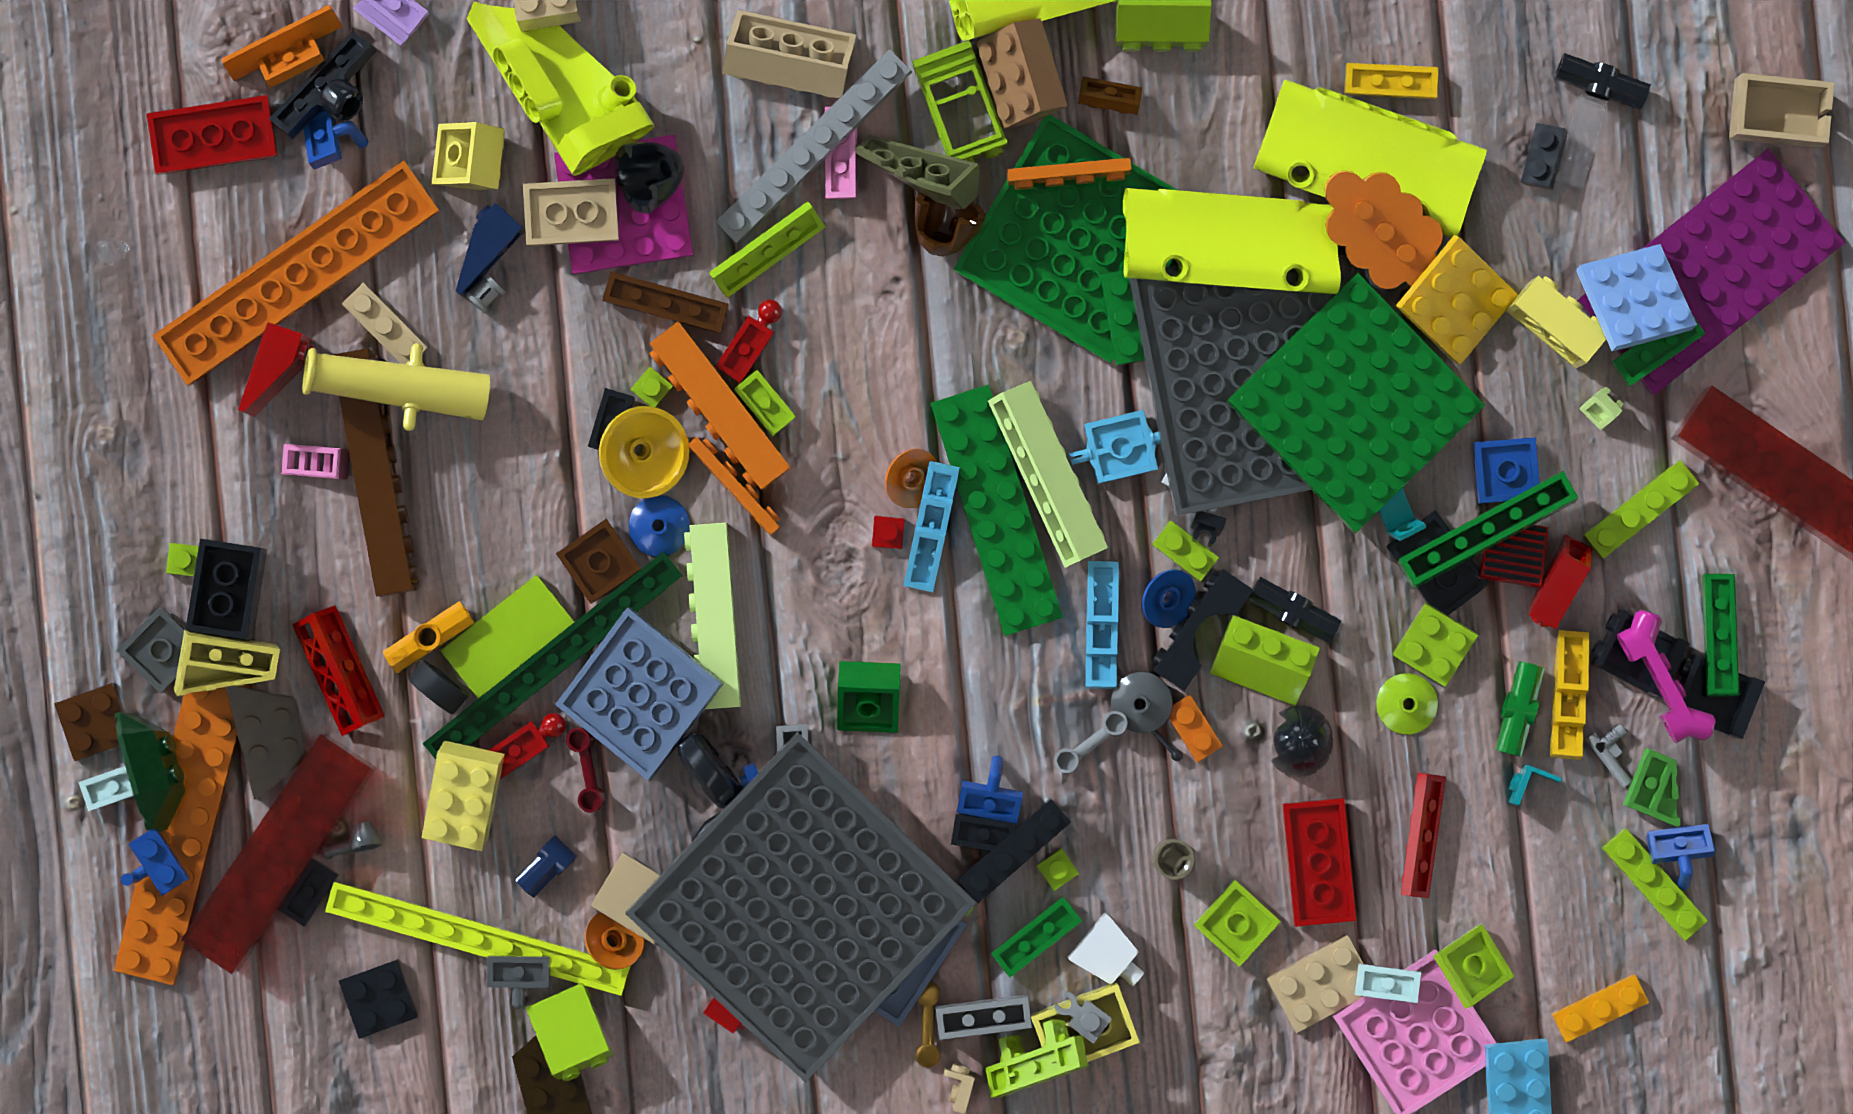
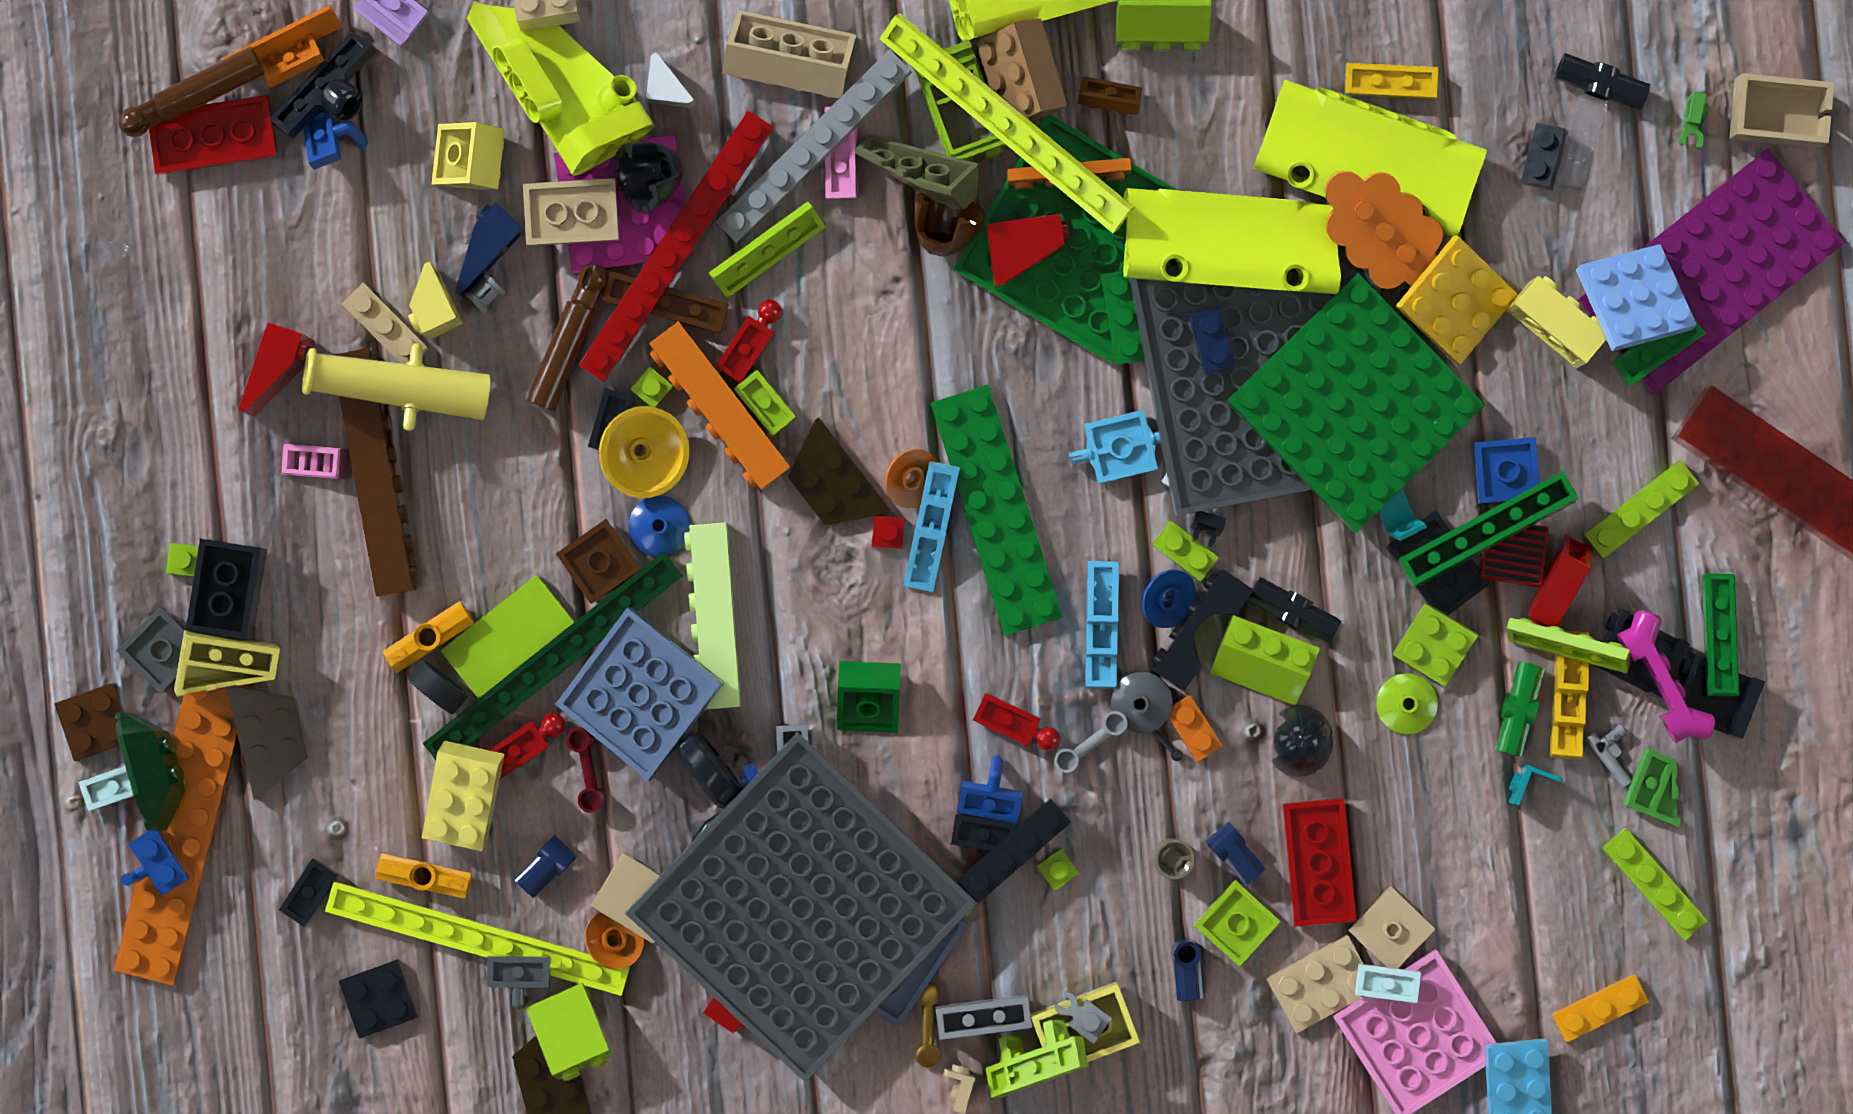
orange plate [152,160,440,386] -> none
clear red brick [181,734,376,974] -> none
red fence [292,605,385,736] -> none
dark grey bar [323,821,382,860] -> none
orange plate [688,436,780,537] -> none
yellowish green brick [988,381,1108,568] -> none
green plate [991,896,1082,978] -> none
white torso [1067,913,1144,987] -> none
red plate [1401,773,1446,898] -> none
lime plate [1433,924,1515,1009] -> none
yellowish green tile [1579,386,1623,430] -> none
plate [1646,824,1715,891] -> none
none -> reddish brown piece [119,46,265,138]
none -> light orange piece [375,853,472,899]
none -> light yellow slope [408,262,464,339]
none -> reddish brown piece [526,264,608,412]
none -> red plate [578,110,774,383]
none -> white slope [646,52,695,108]
none -> dark brown wing [788,417,891,526]
none -> neon yellow plate [880,13,1134,233]
none -> red plate [973,693,1061,751]
none -> red slope [986,214,1069,288]
none -> dark blue piece [1171,937,1204,1001]
none -> dark blue plate [1188,307,1236,375]
none -> dark blue piece [1205,822,1266,886]
none -> tan plate [1348,886,1435,969]
none -> lime plate [1506,618,1631,673]
none -> bright green plate [1678,92,1709,149]

